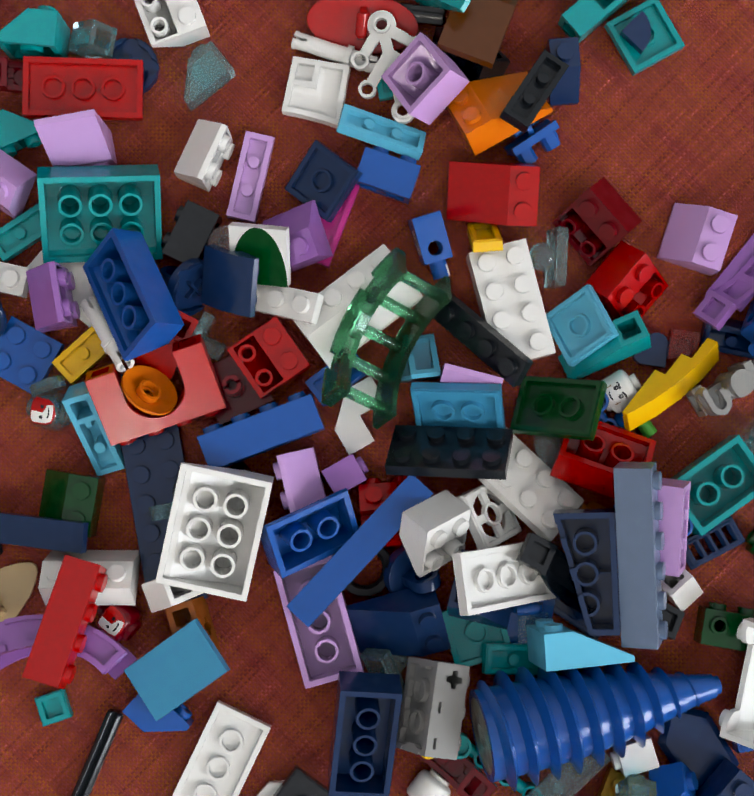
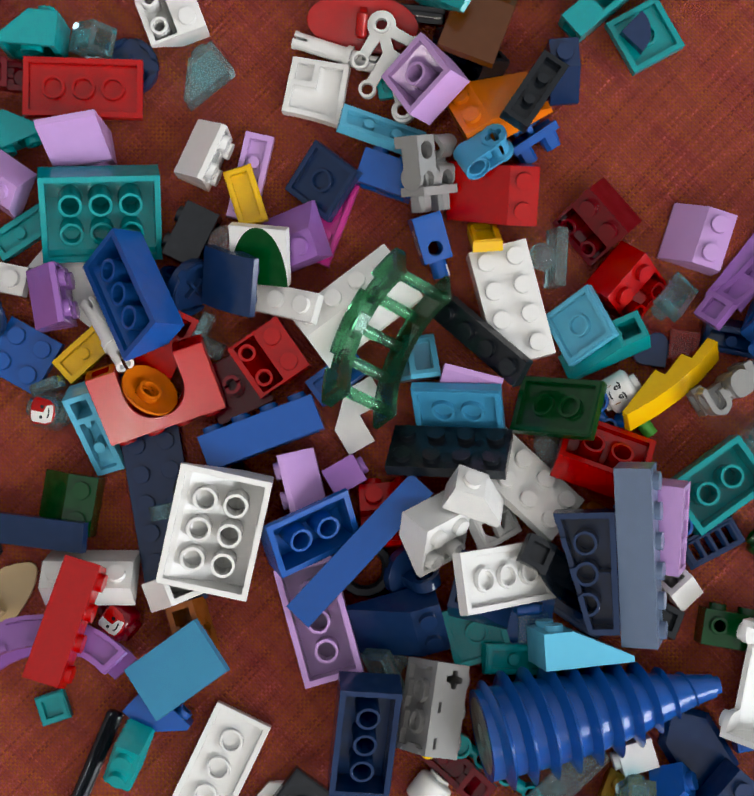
none -> teal brick [103,719,155,791]
none -> yellow tile [223,163,269,224]
none -> light grey hips [394,133,458,213]
none -> white slope [442,464,504,528]
none -> dark azure piece [453,124,514,180]
none -> clear light blue tile [651,271,699,323]

